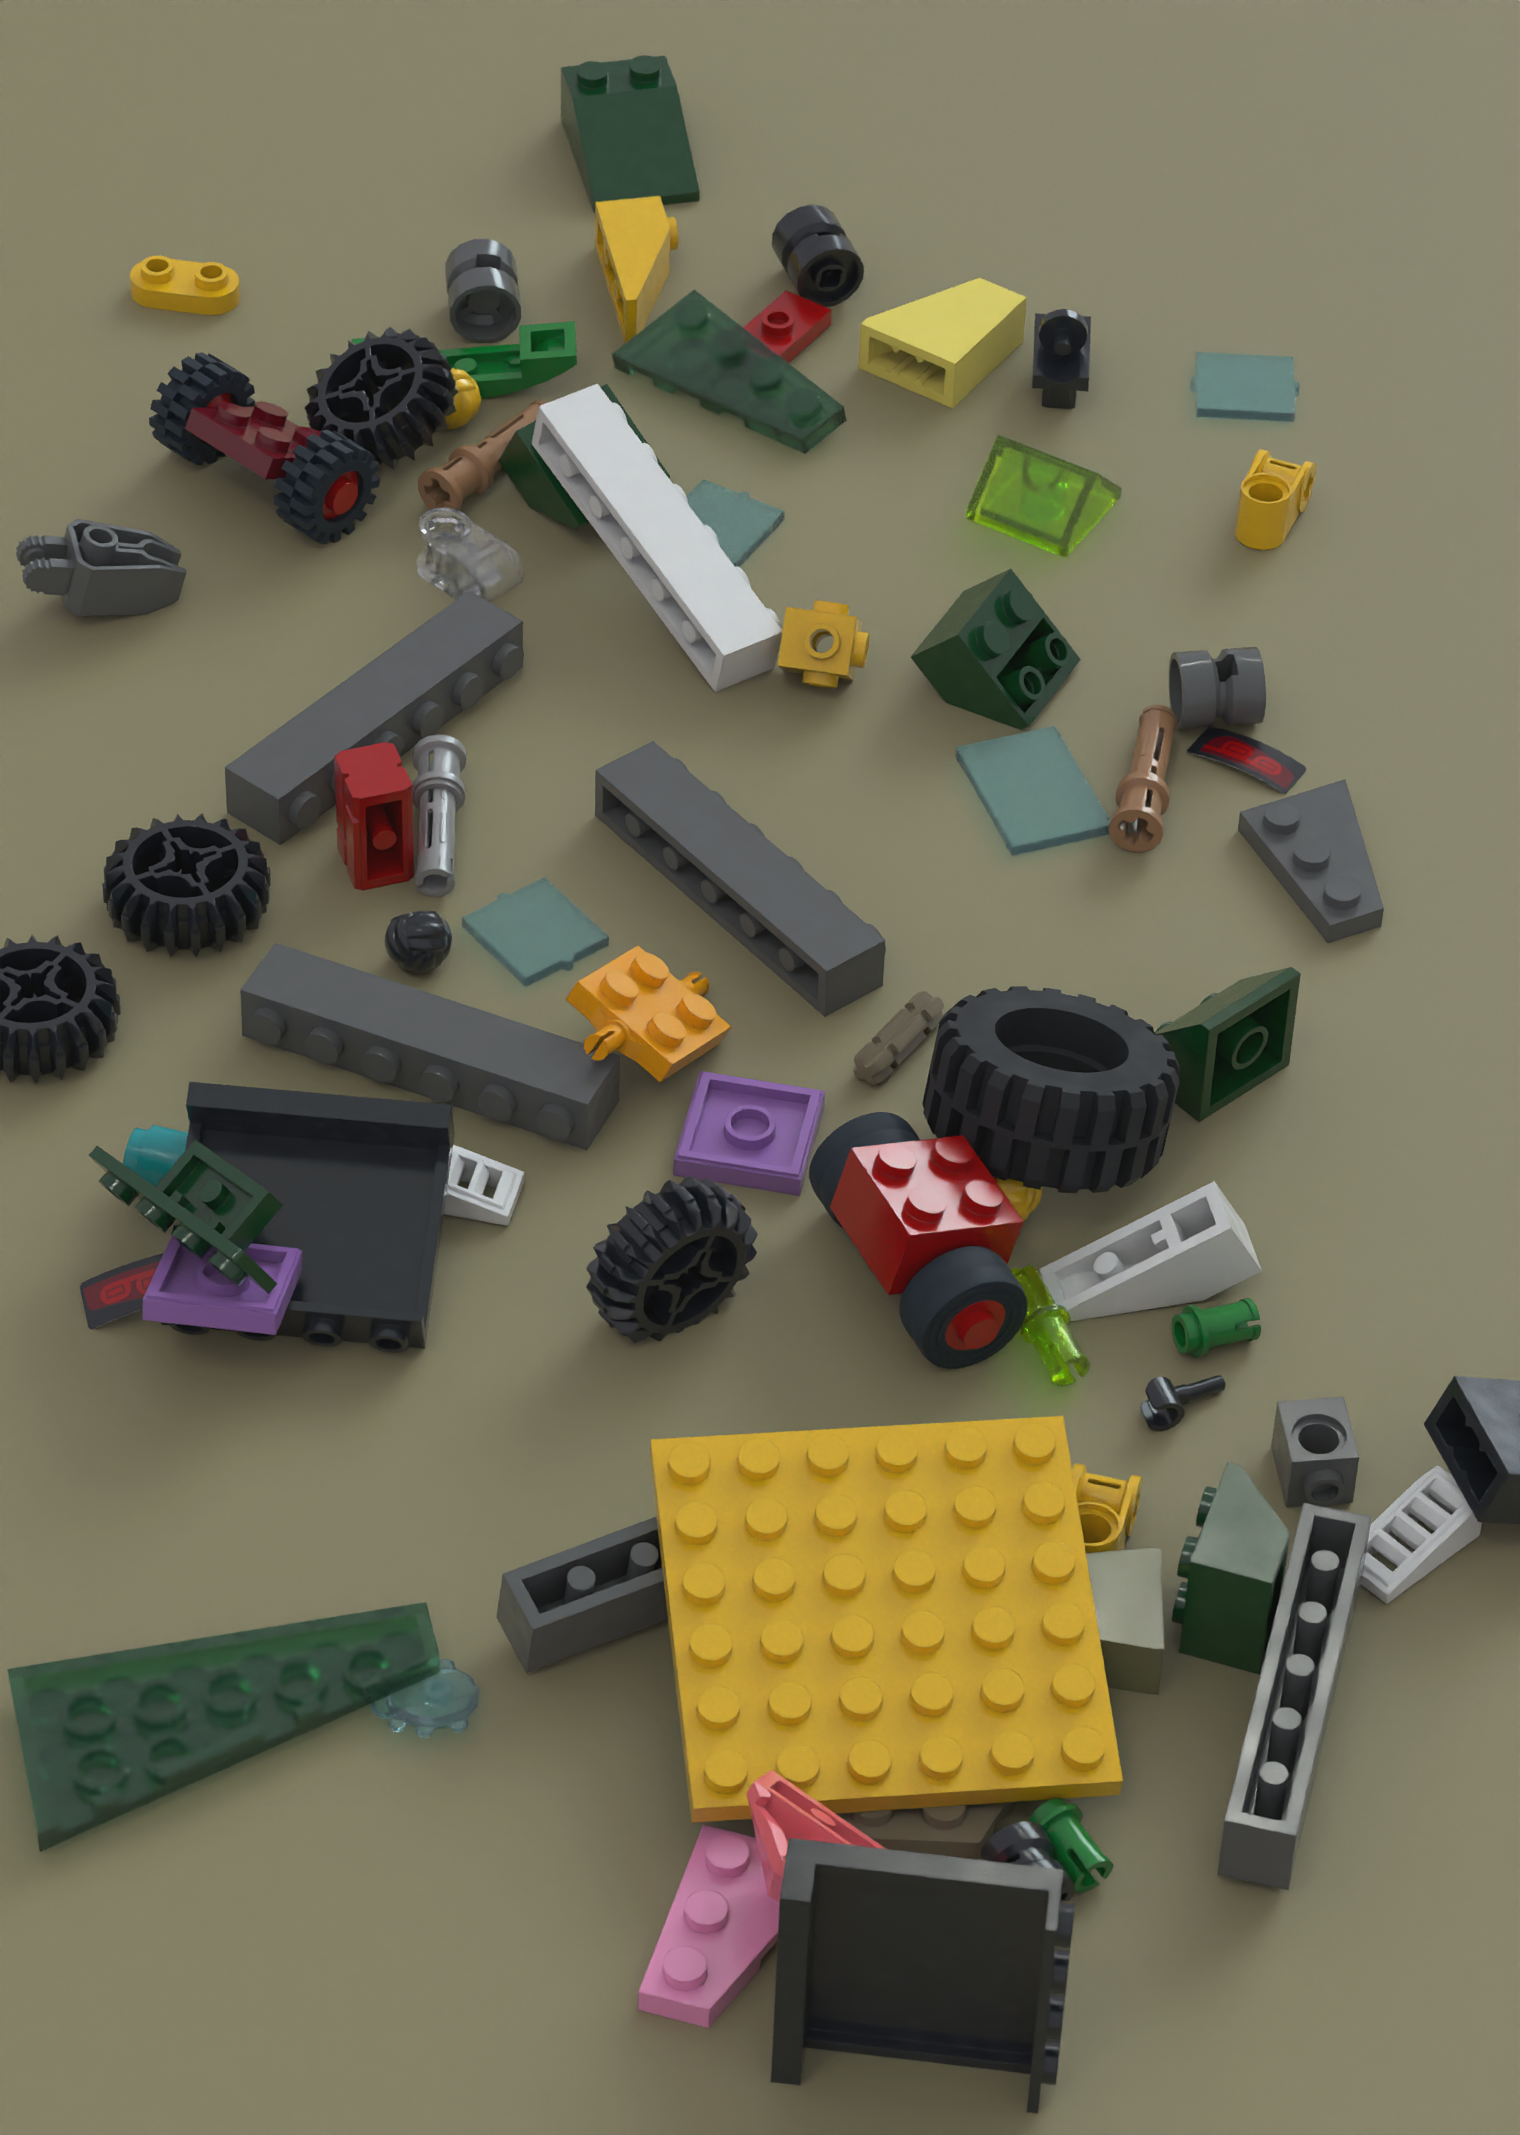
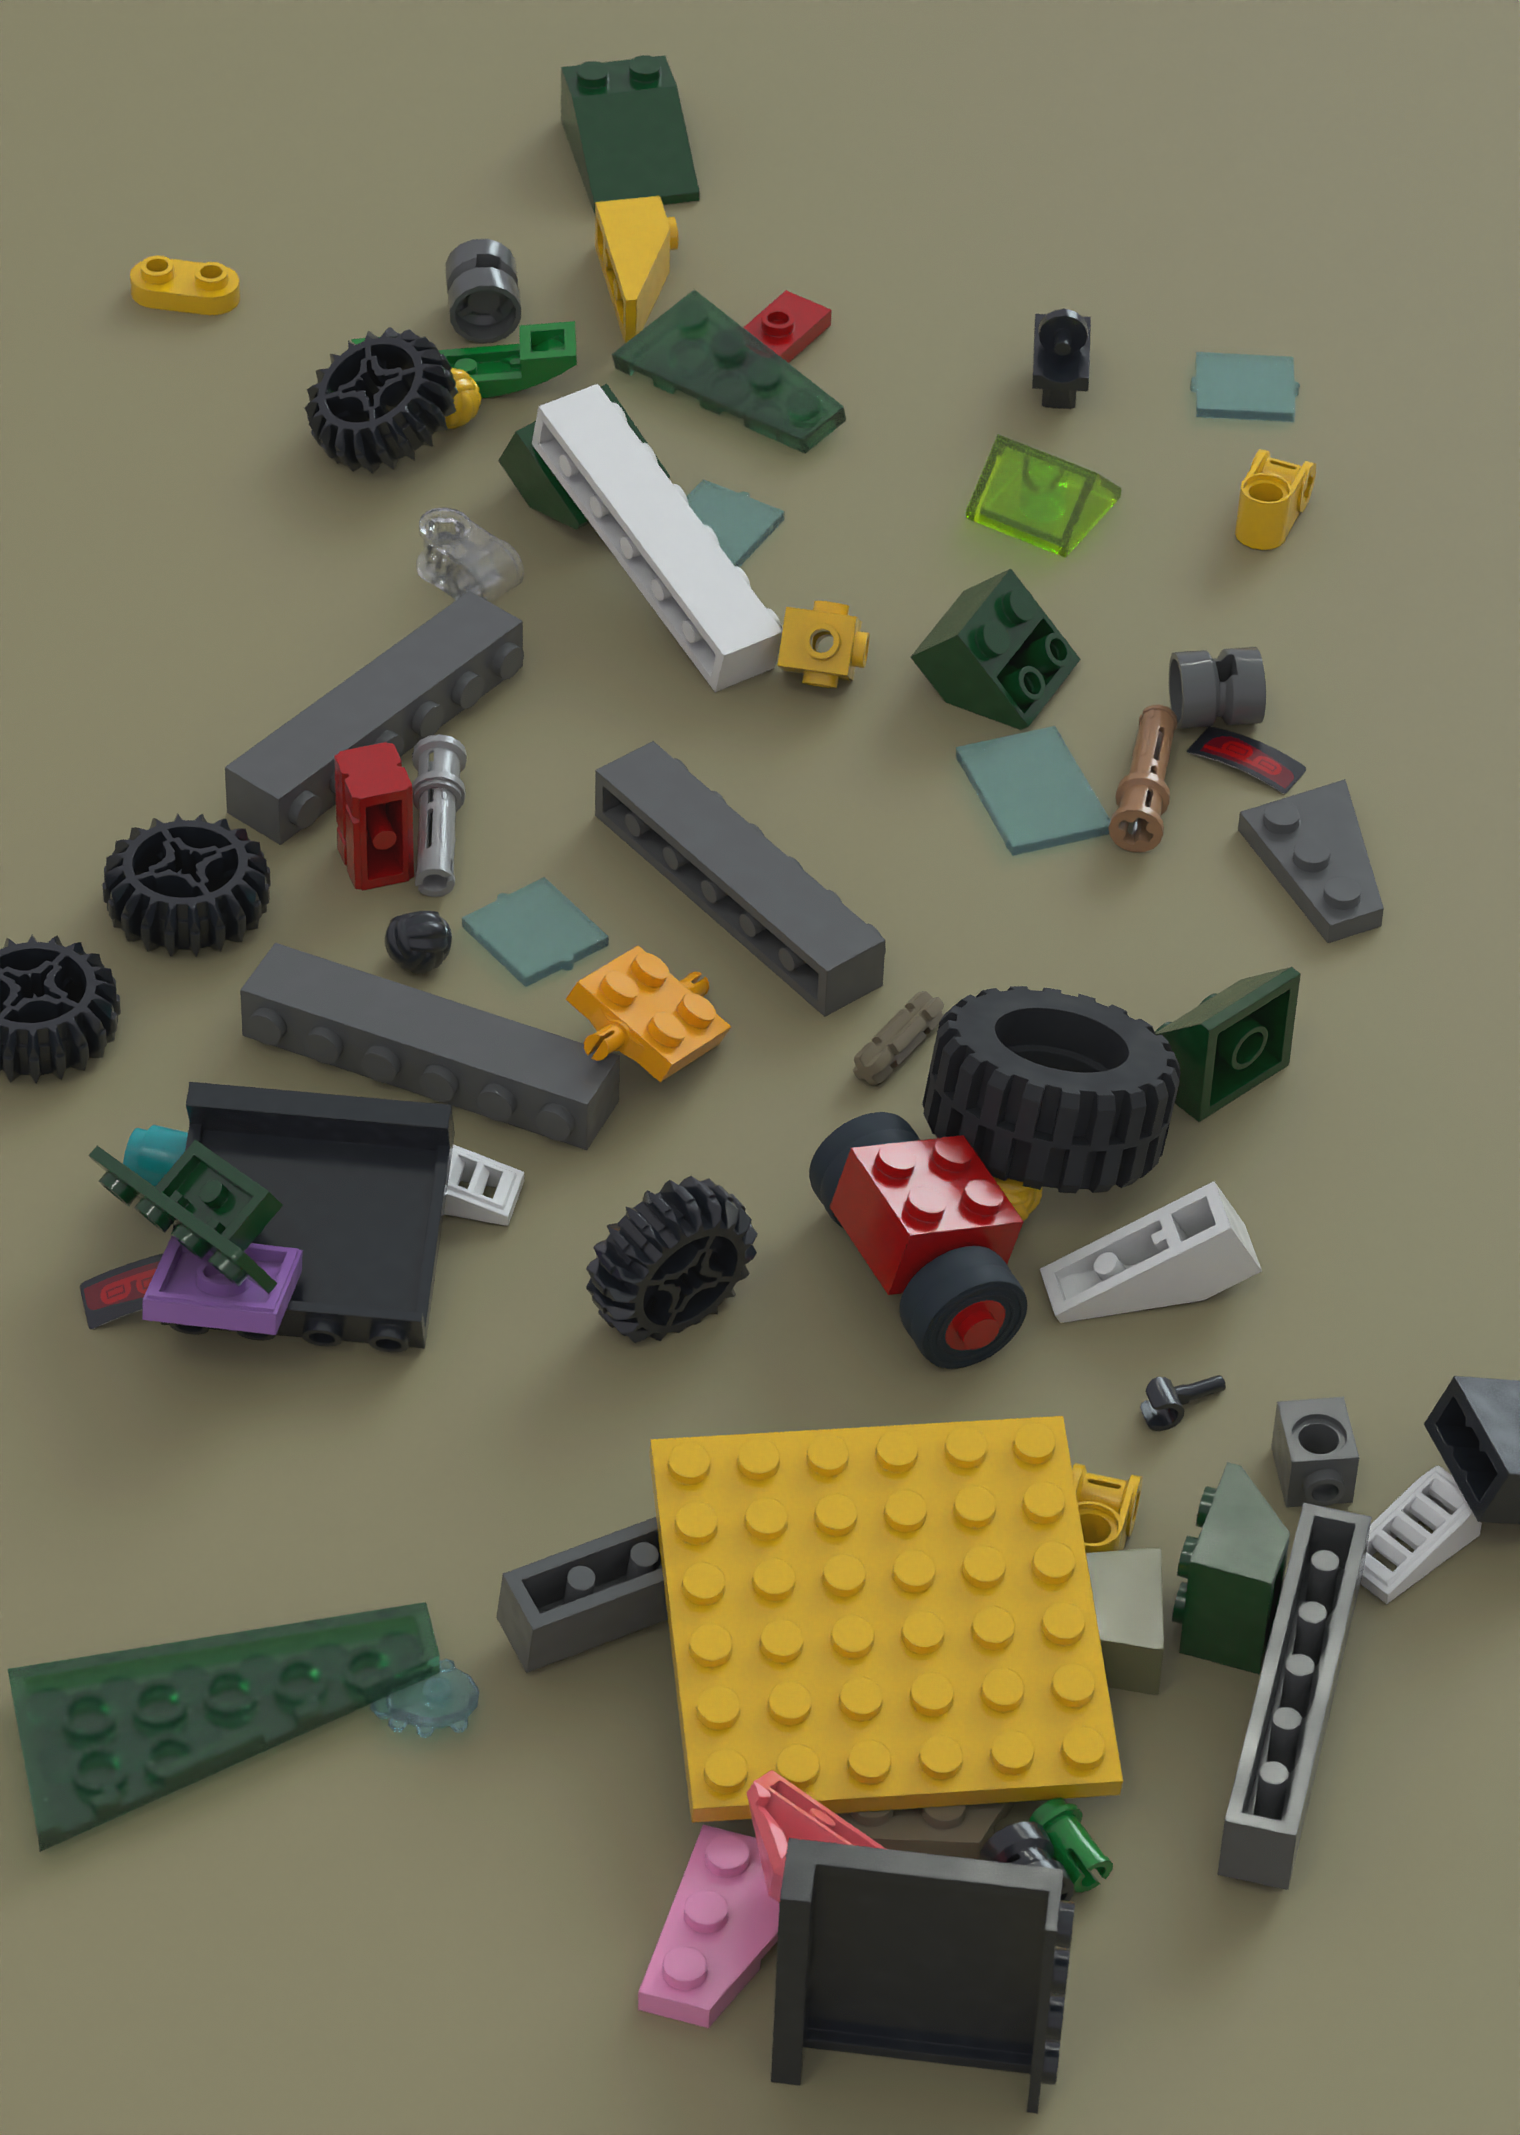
dark grey hinge [16,519,187,616] -> none
black plate [149,352,380,544] -> none
medium nougat pin [418,400,547,517] -> none
medium lavender tile [673,1071,825,1196] -> none
black wheel [772,204,864,307] -> none
light yellow slope [859,278,1027,408] -> none
clear neon green axle [1011,1265,1090,1386] -> none
green pin [1171,1298,1261,1357] -> none

